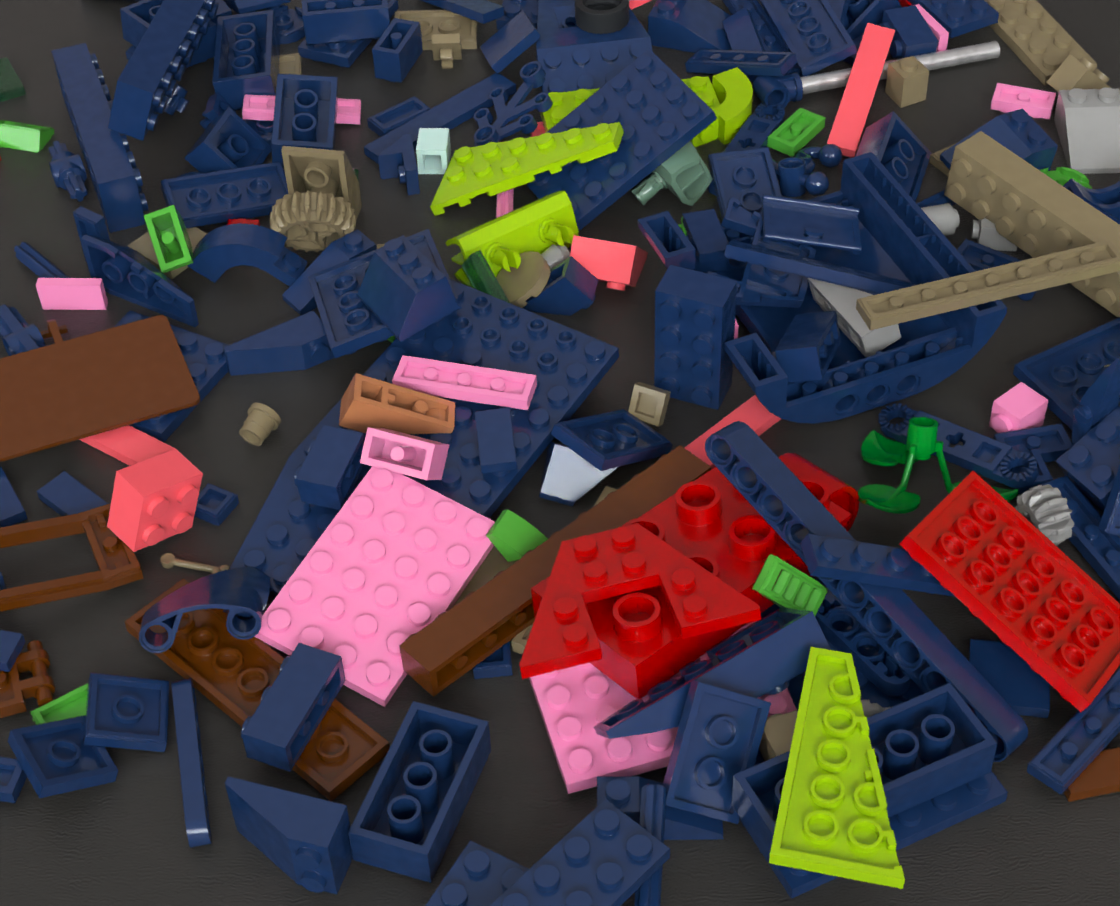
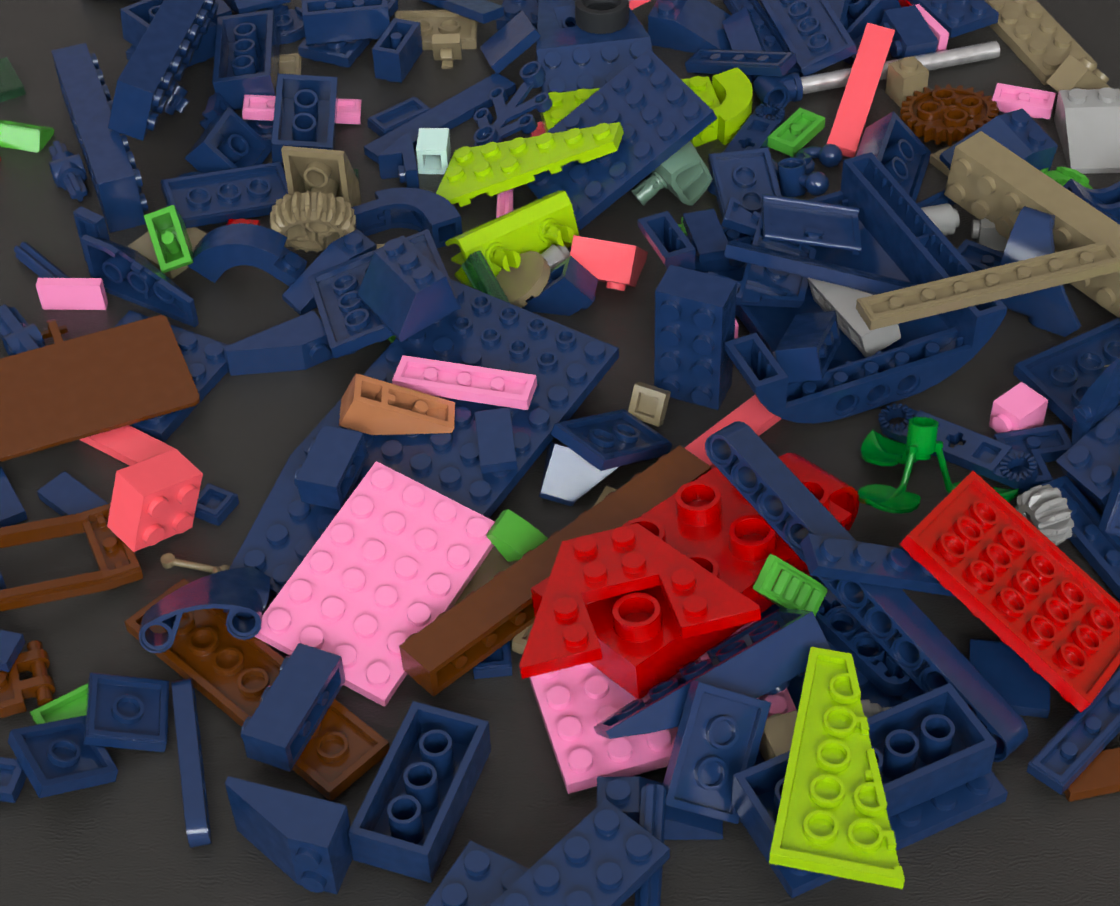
dark tan piece [239,402,281,446] -> none
bright pink brick [360,427,449,480] -> none
none -> dark blue arch [351,188,462,248]
none -> reddish brown gear [900,84,999,146]
none -> dark blue panel [1000,206,1082,337]

